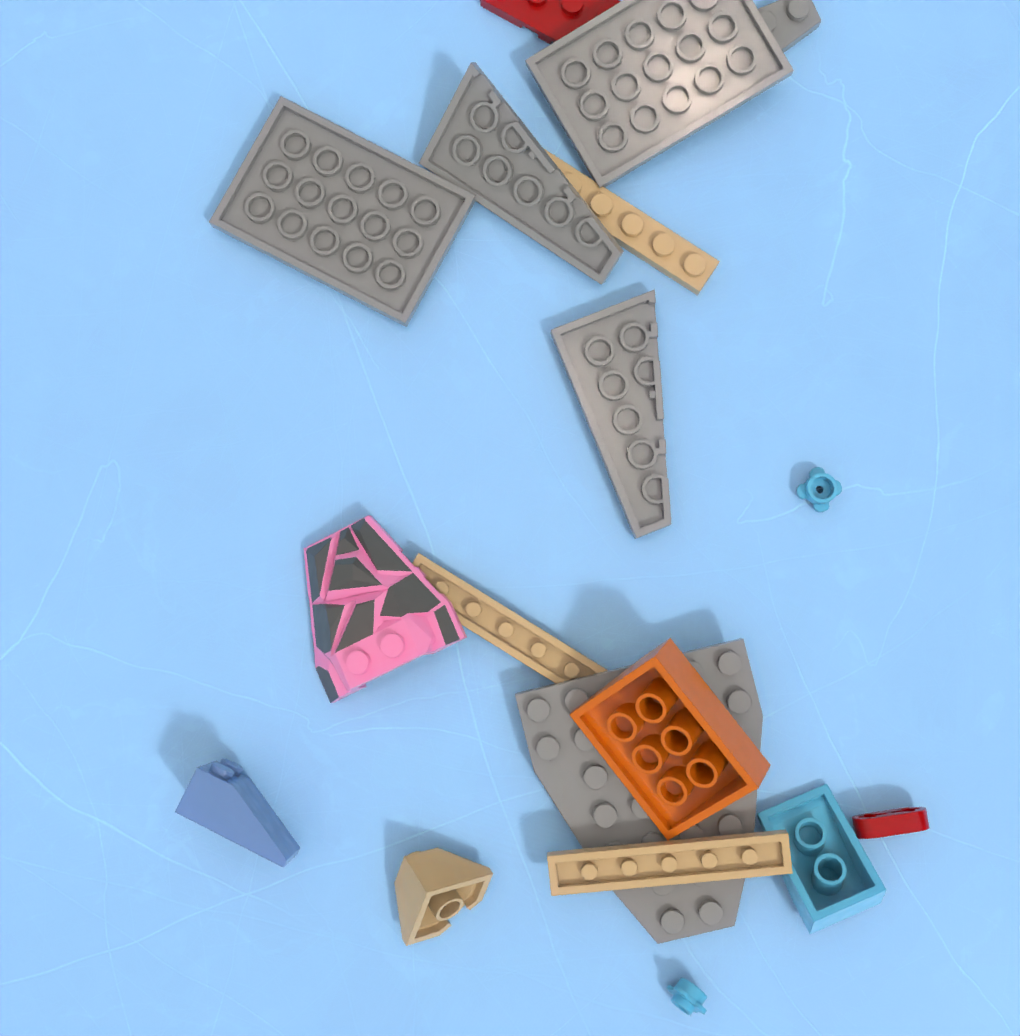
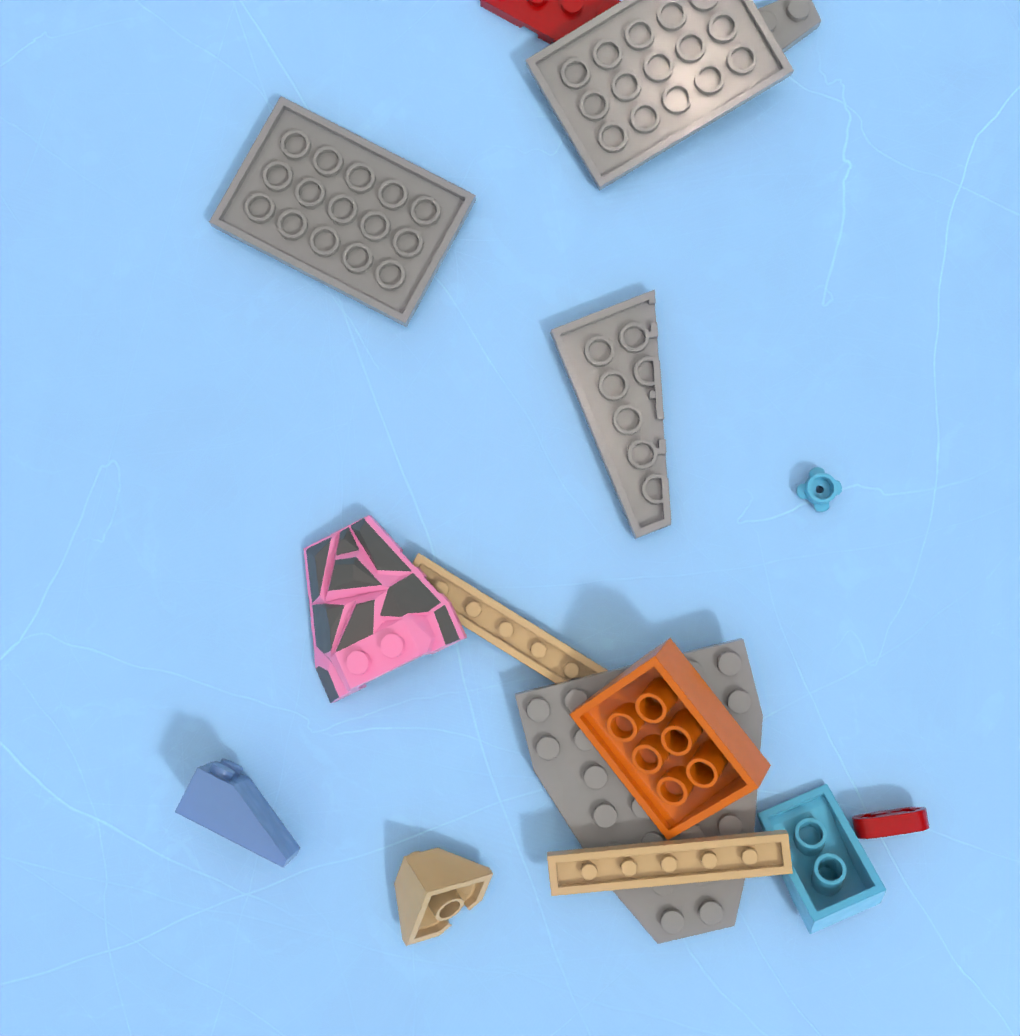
light grey wing [419,62,624,285] -> none
tan plate [543,148,720,296] -> none
medium azure plate [666,977,707,1016] -> none

